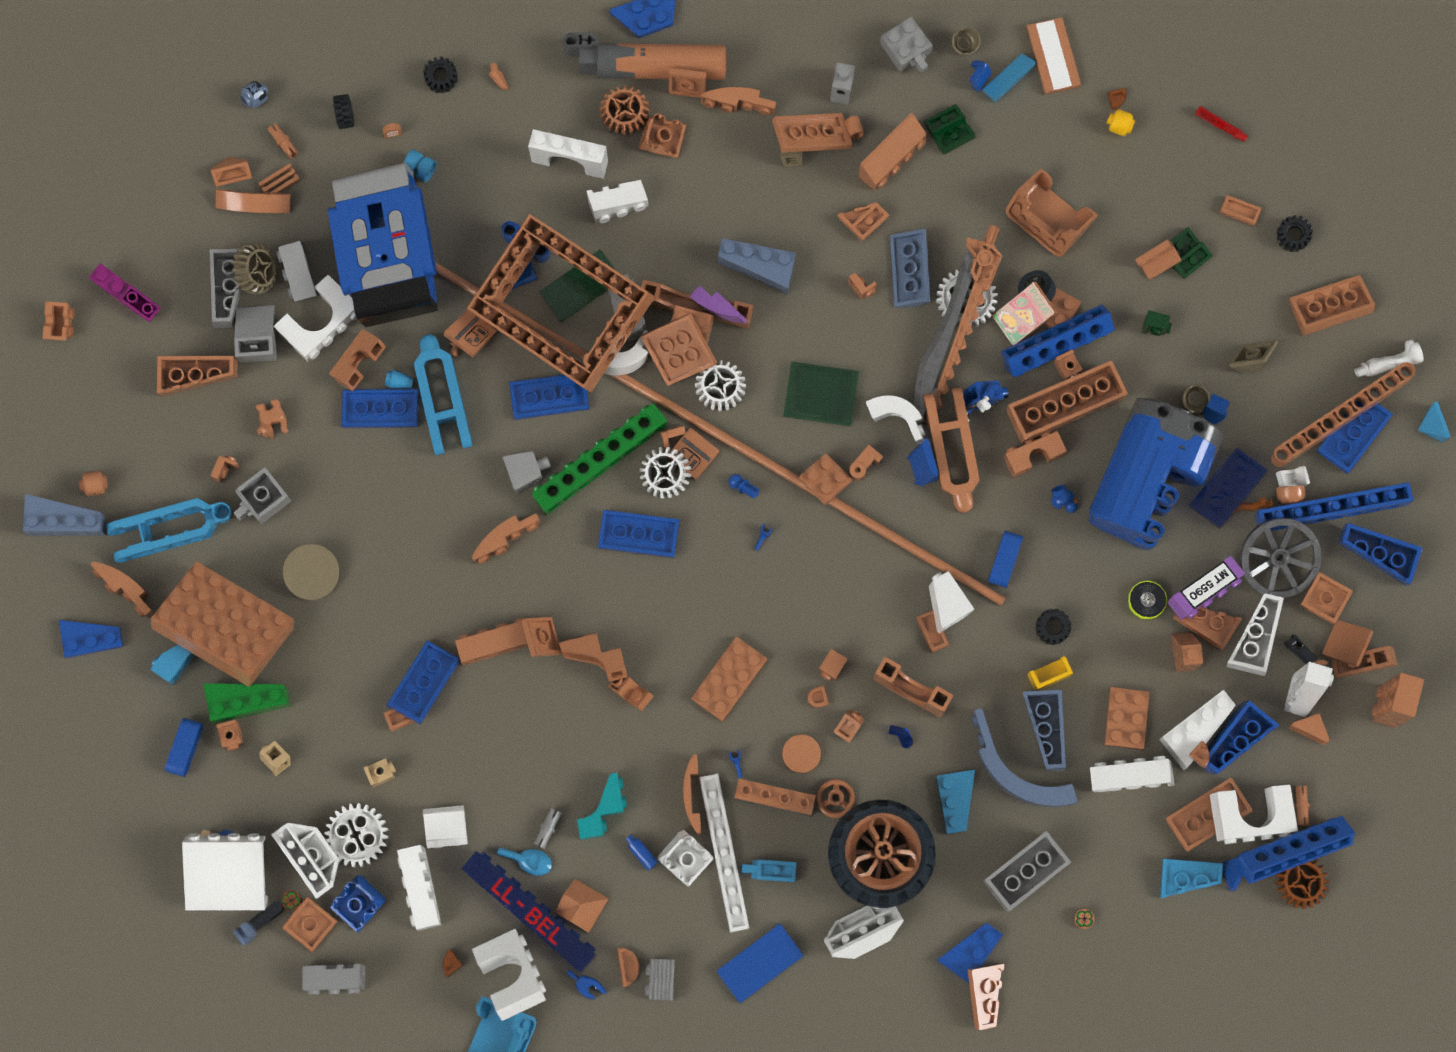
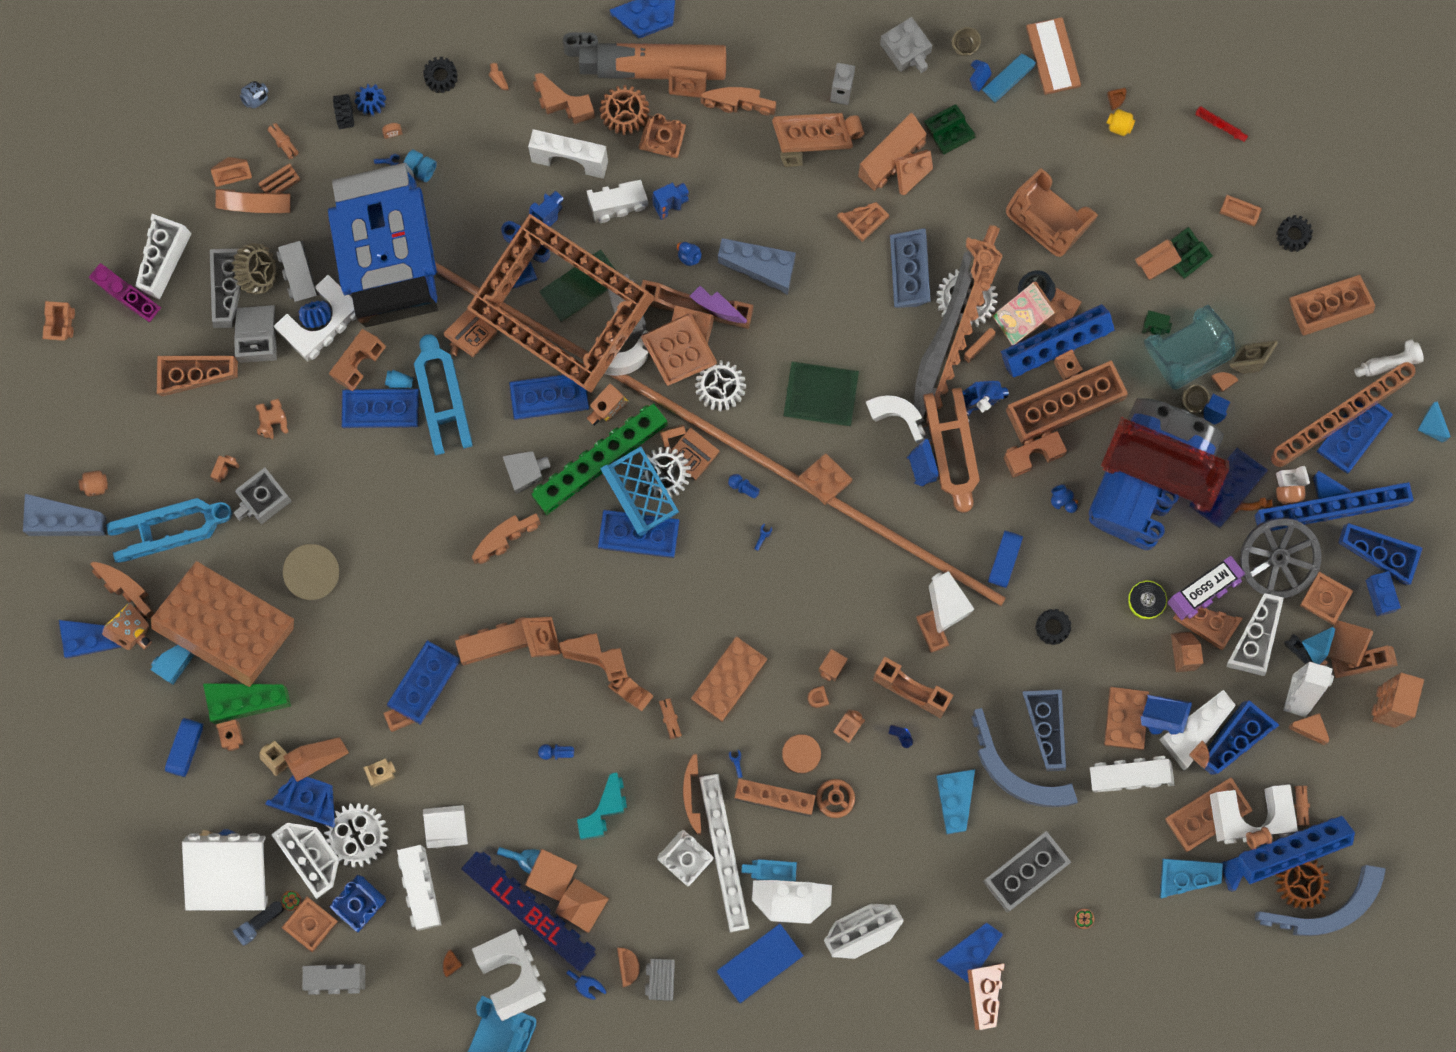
light grey pin [533,808,562,849] -> none
blue cylinder [625,835,659,871] -> none
wheel [828,800,936,908] -> none
nougat bracket [848,273,877,300] -> none
nougat leg [849,445,883,481] -> none
yellow panel [1027,656,1073,691] -> none
none -> nougat torso [102,603,152,650]
none -> white wedge [136,214,191,300]
none -> blue wing [265,776,335,828]
none -> nougat slope [283,737,349,782]
none -> blue gear [299,300,332,328]
none -> blue gear [354,83,386,116]
none -> blue hand [374,154,400,166]
none -> nougat tile [525,849,577,902]
none -> blue hips [529,191,563,227]
none -> nougat arch [533,73,595,124]
none -> blue axle [538,744,574,760]
none -> nougat torso [587,383,629,426]
none -> dark azure fence [600,447,679,537]
none -> blue hips [653,183,689,220]
none -> nougat pin [659,698,682,739]
none -> blue animal [677,242,702,266]
none -> white wedge [752,880,832,924]
none -> nougat wing [895,150,933,195]
none -> nougat tile [964,328,996,363]
none -> clear red windscreen [1101,417,1230,512]
none -> blue slope [1141,695,1192,735]
none -> clear light blue windscreen [1144,305,1235,389]
none -> nougat tile [1211,372,1238,392]
none -> nougat bush [1246,827,1272,850]
none -> sand blue arch [1255,865,1386,936]
none -> dark azure slope [1302,627,1336,665]
none -> blue slope [1313,471,1351,499]
none -> blue brick [1365,571,1401,617]

